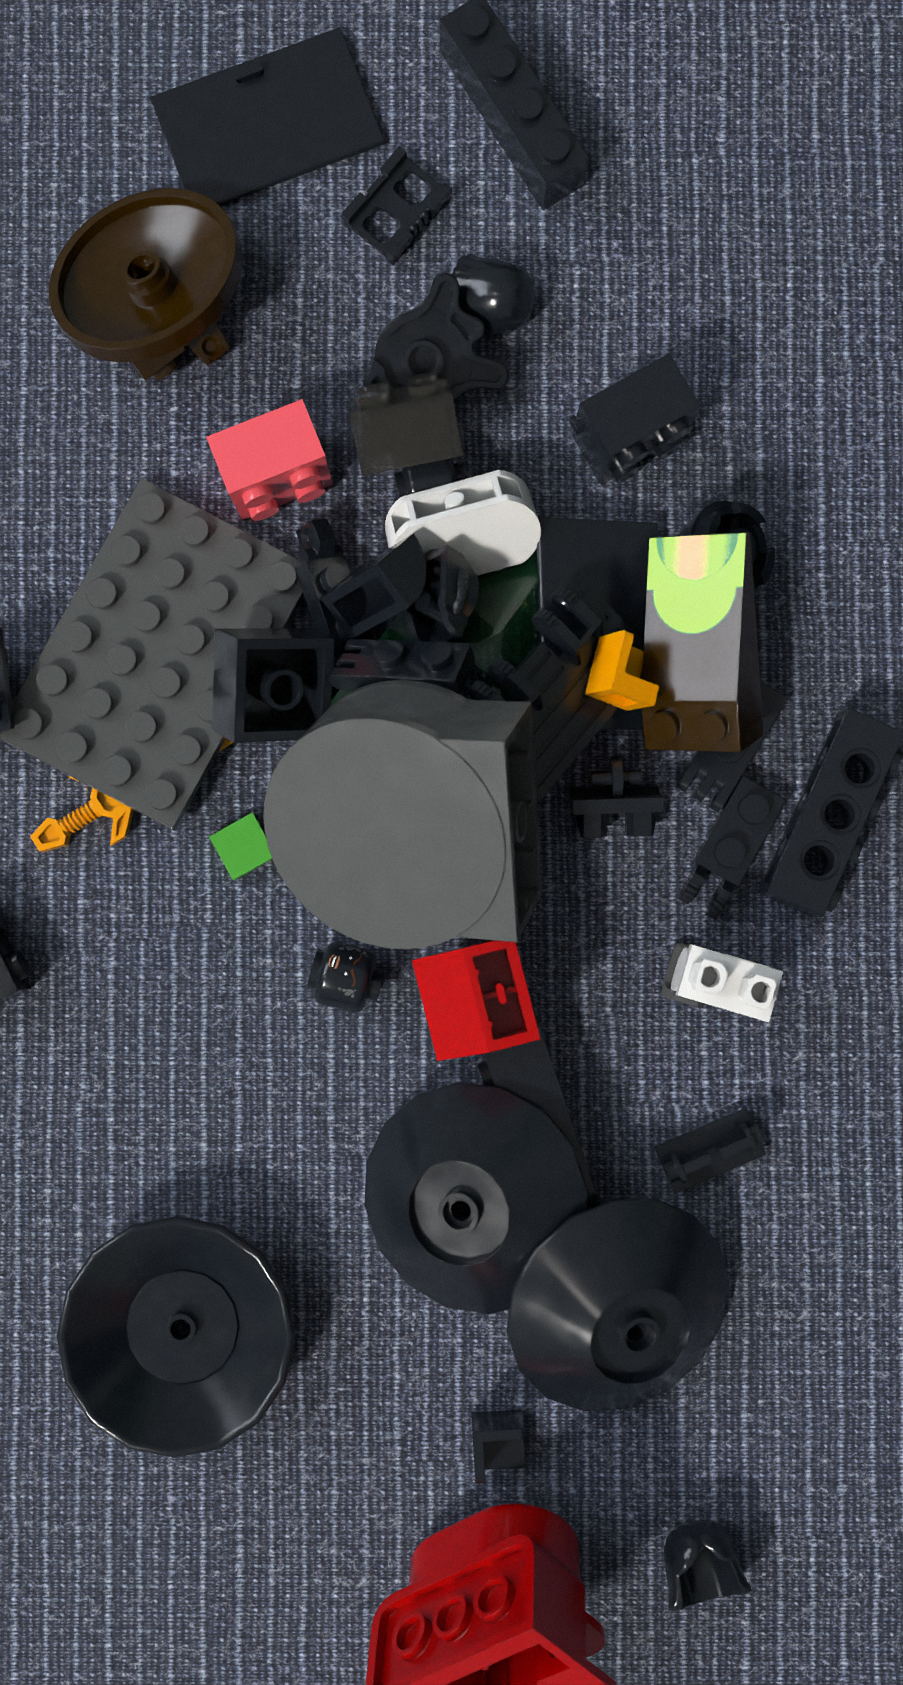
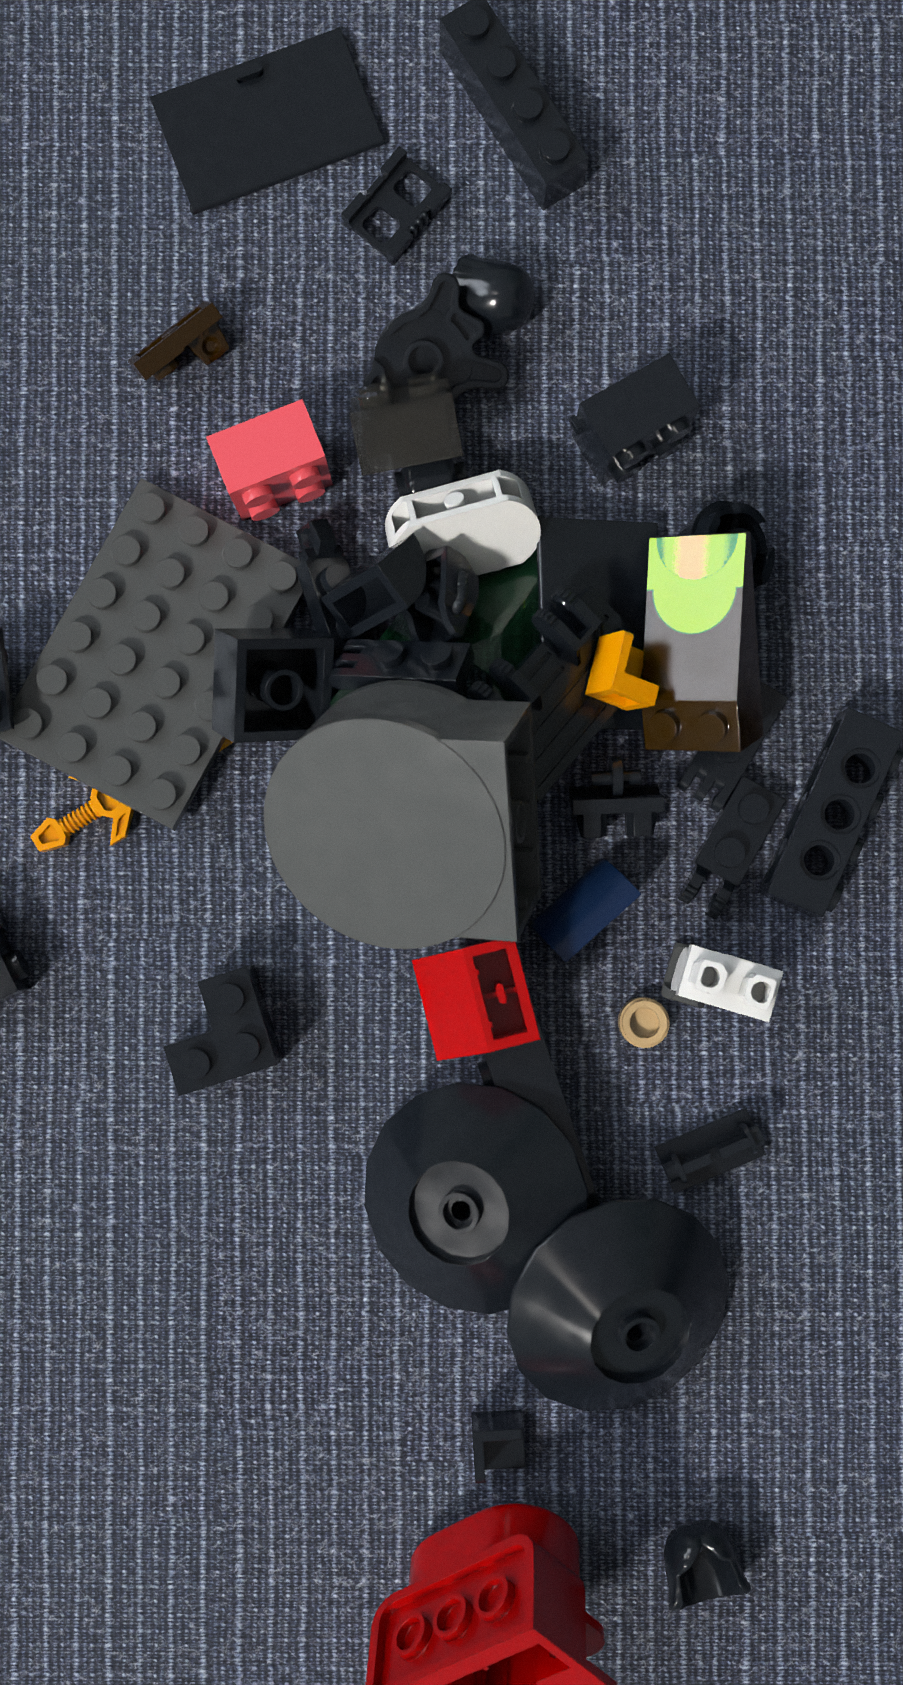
dark brown dish [49,188,243,362] -> none
black dish [57,1216,295,1458] -> none
bright green tile [209,812,272,881] -> none
black head [307,941,385,1014] -> none
none -> black brick [164,964,284,1096]
none -> dark blue brick [528,858,641,963]
none -> tan tile [618,997,670,1048]

